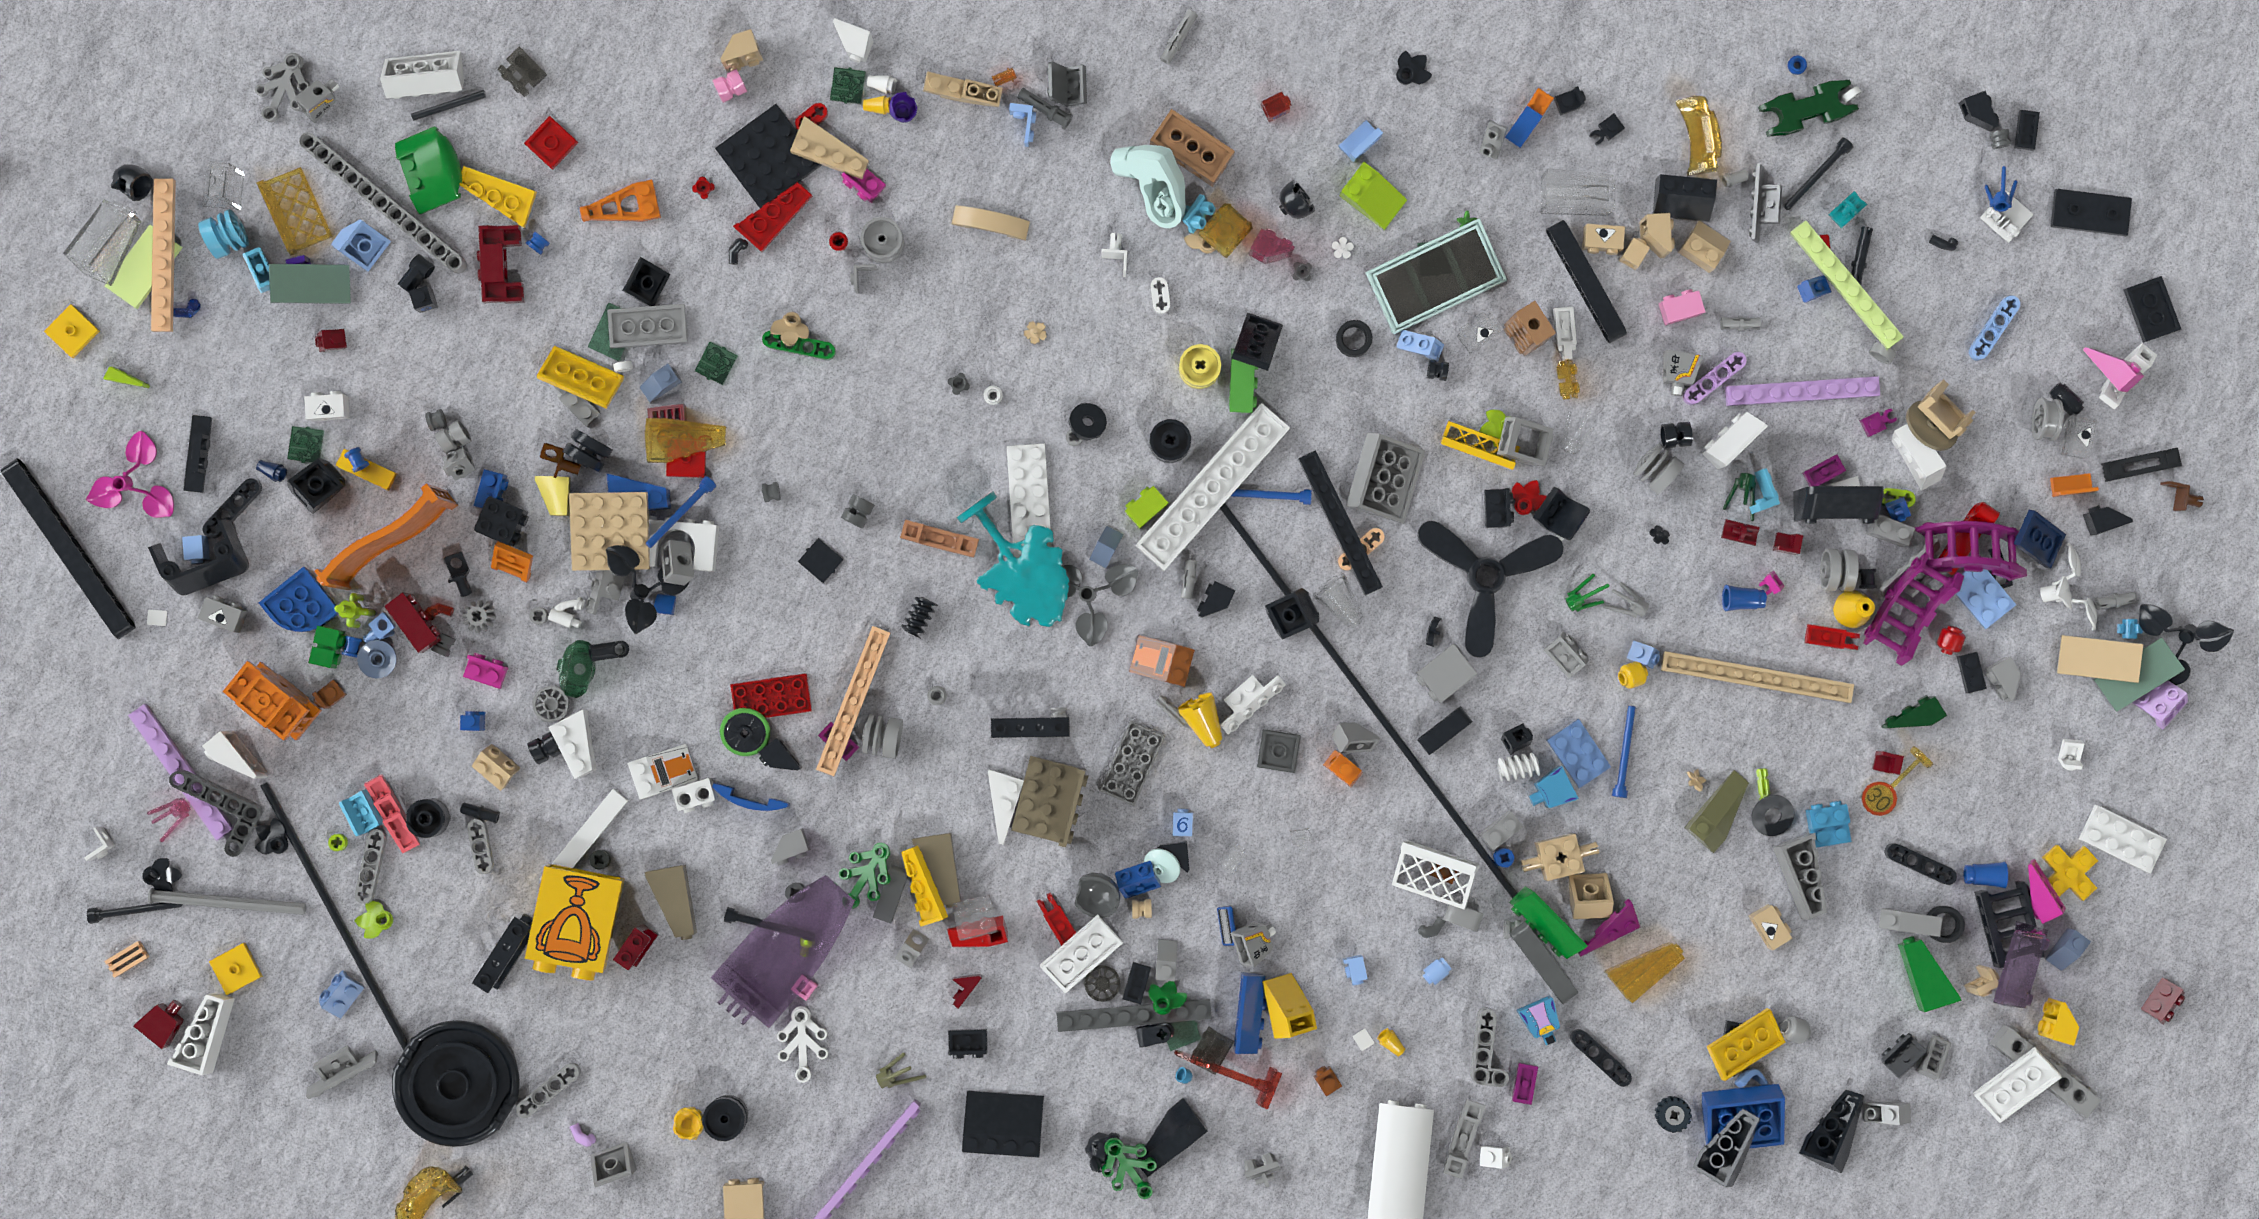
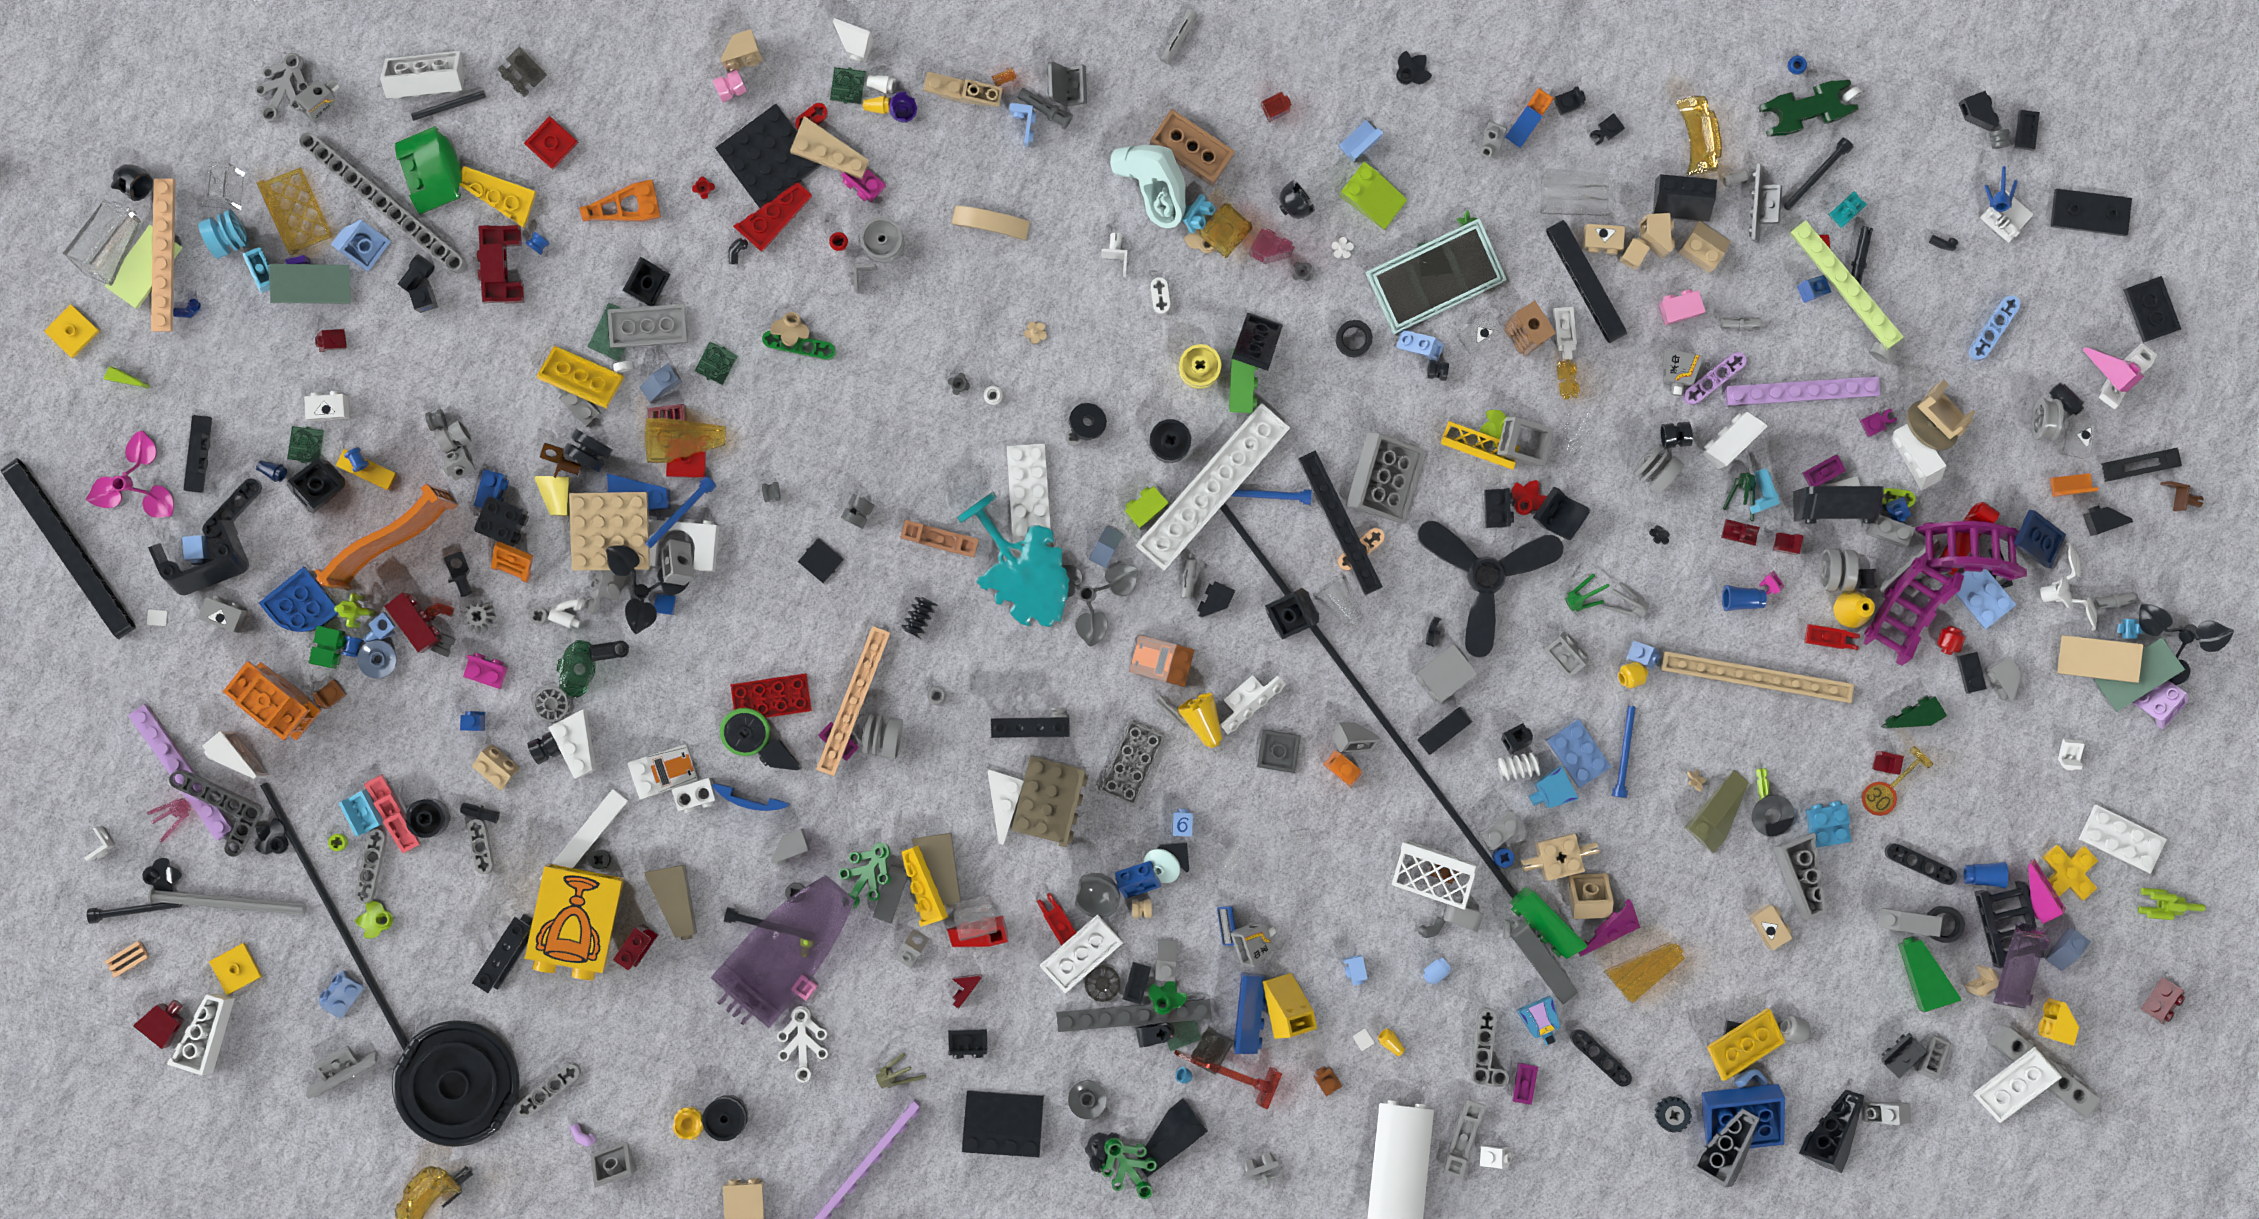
none -> dark grey dish [1068,1080,1107,1119]
none -> lime plant [2137,887,2205,920]

